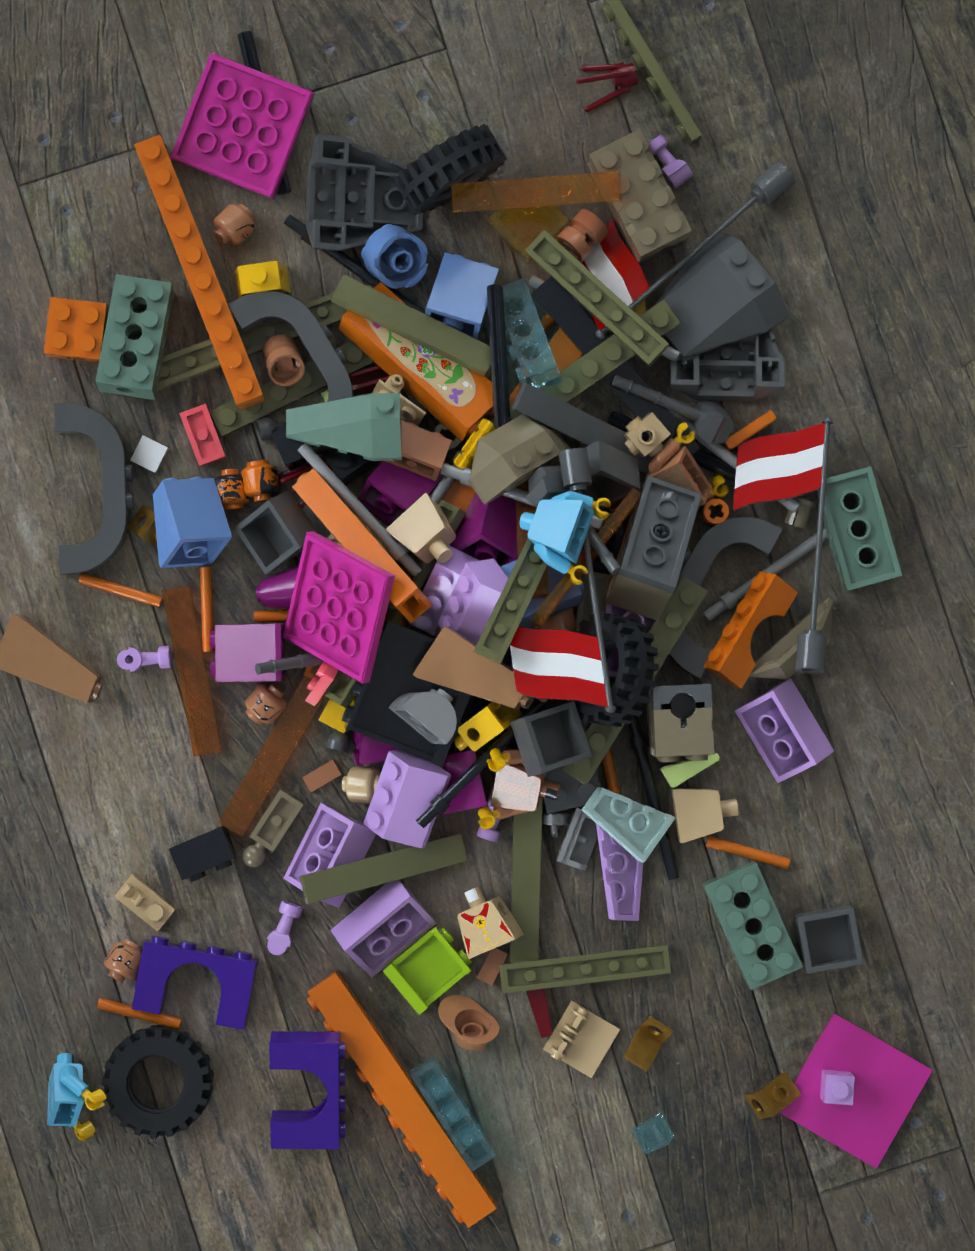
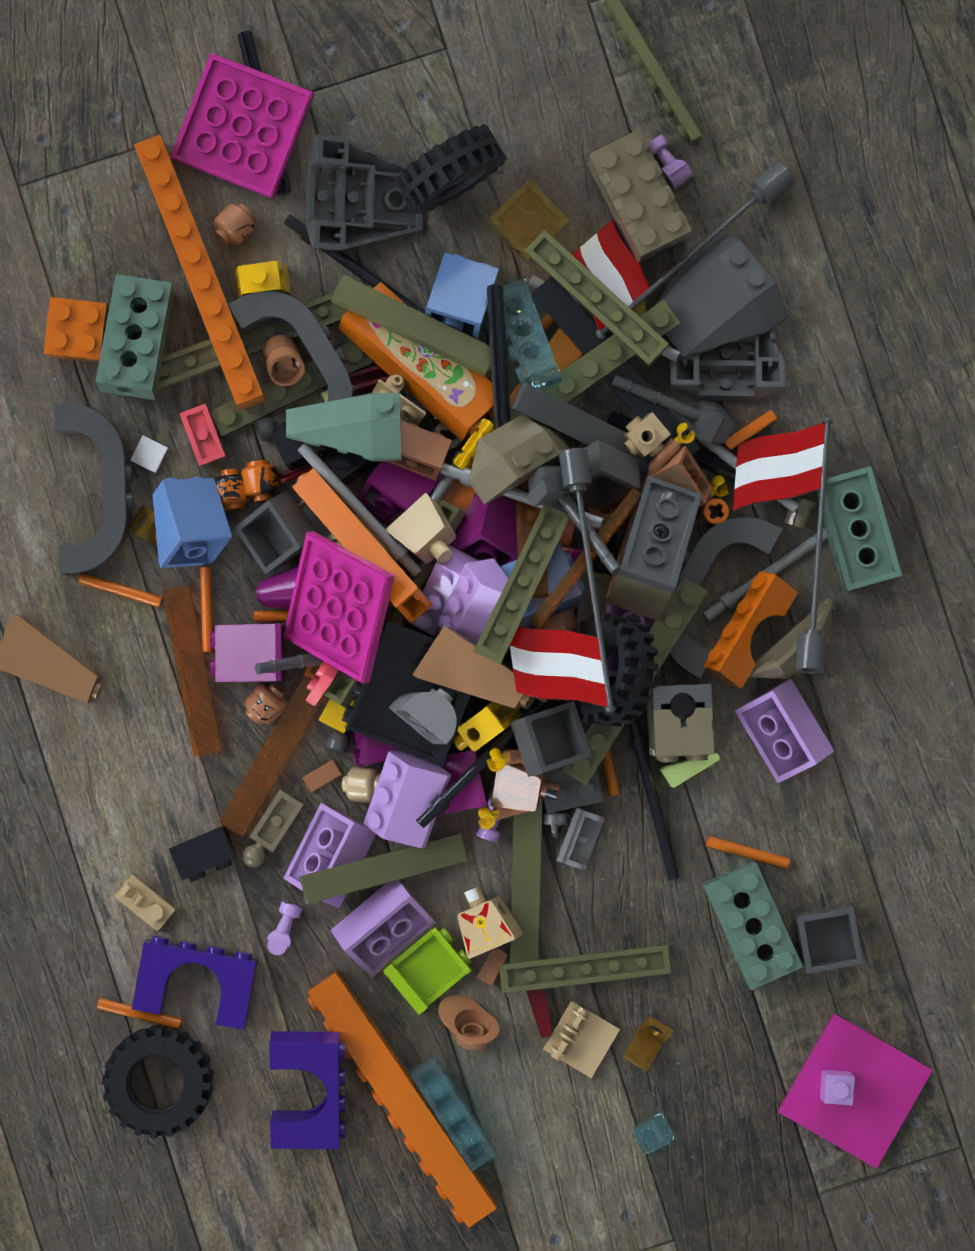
medium azure torso [47,1053,106,1141] -> none
nougat head [104,939,143,983] -> none
lavender leg [117,646,172,672] -> none
medium blue brick [361,224,428,289] -> none
clear orange tile [451,171,622,213] -> none
medium azure torso [520,491,611,585] -> none
nougat wheel [555,209,608,263] -> none
dark red plant [576,62,638,112] -> none
light aqua wing [581,787,676,862] -> none
lavender wing [596,823,643,921] -> none
tan torso [671,788,739,843] -> none
pearl gold bracket [744,1071,801,1119] -> none

